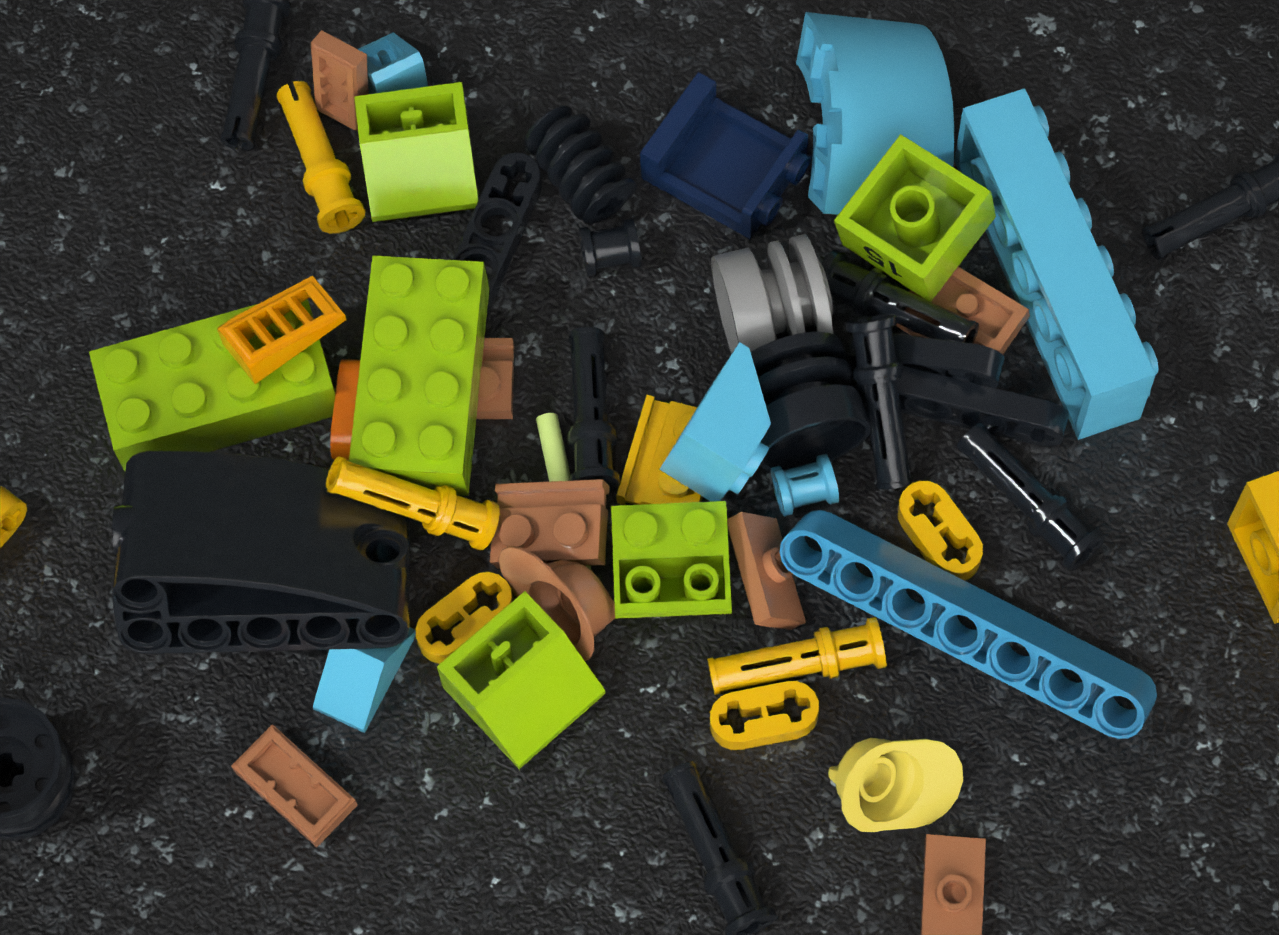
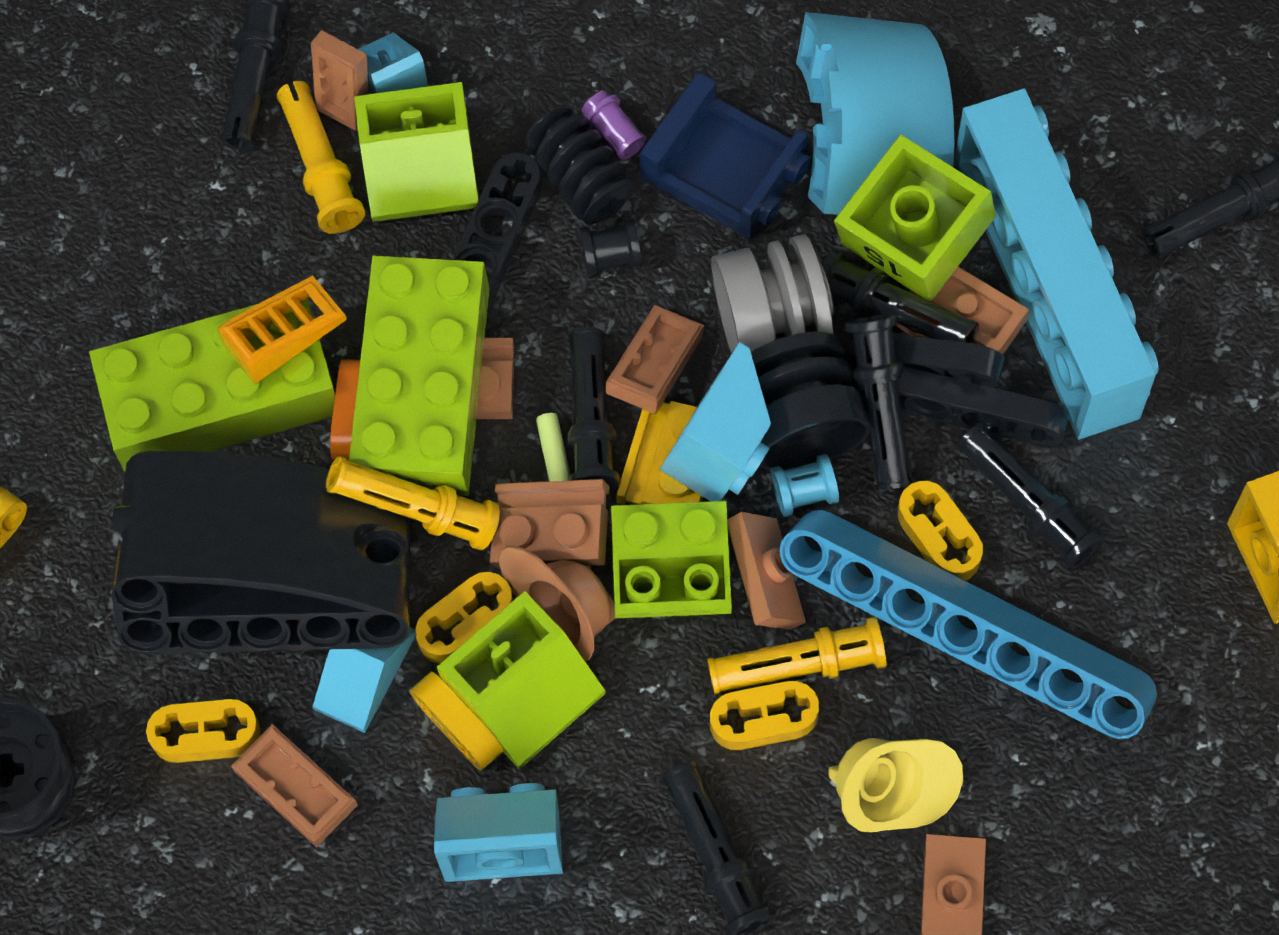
none -> yellow beam [146,699,260,763]
none -> yellow beam [409,671,504,771]
none -> medium azure slope [434,783,563,882]
none -> medium lavender pin [582,90,647,160]
none -> nougat plate [606,305,704,414]

